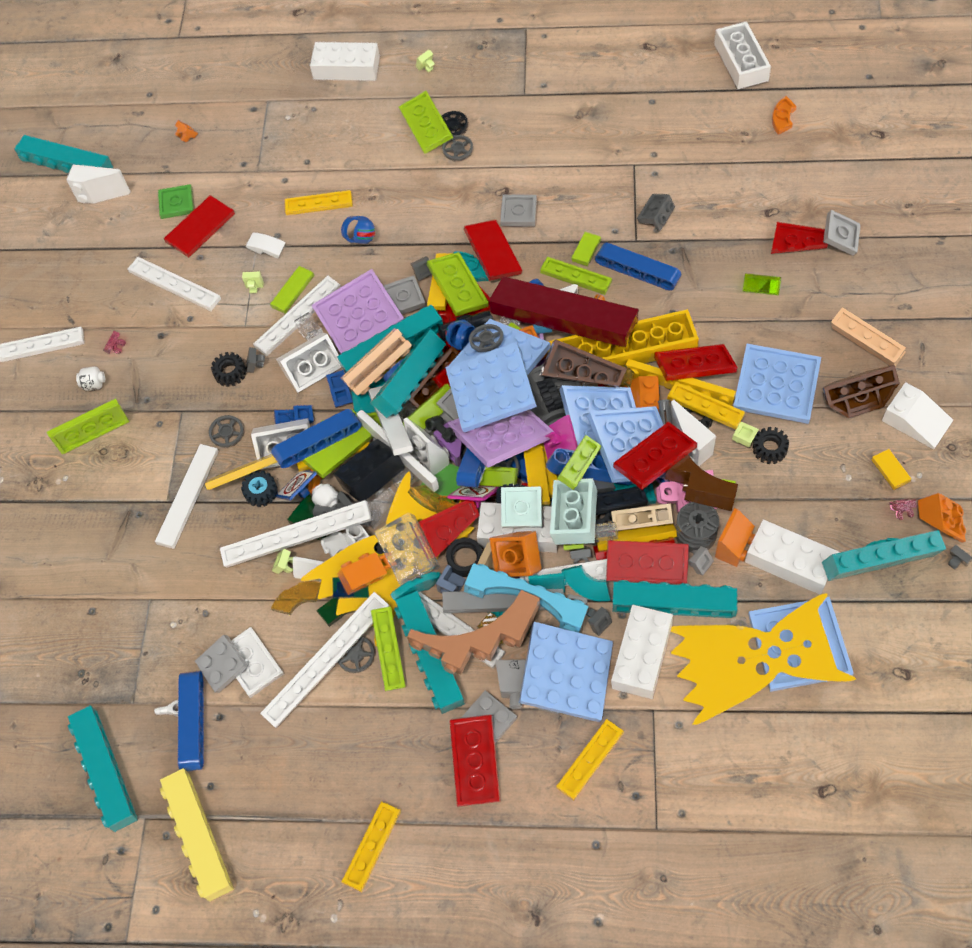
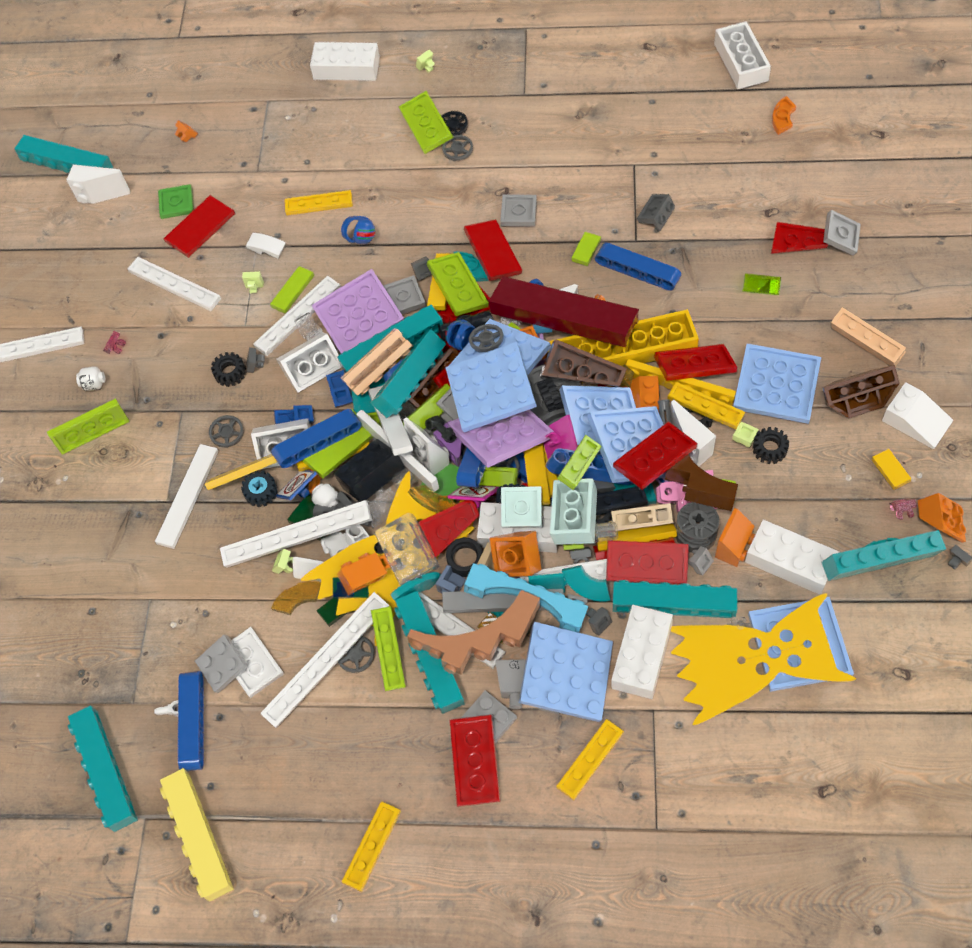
lime tile [540,256,612,295] -> none

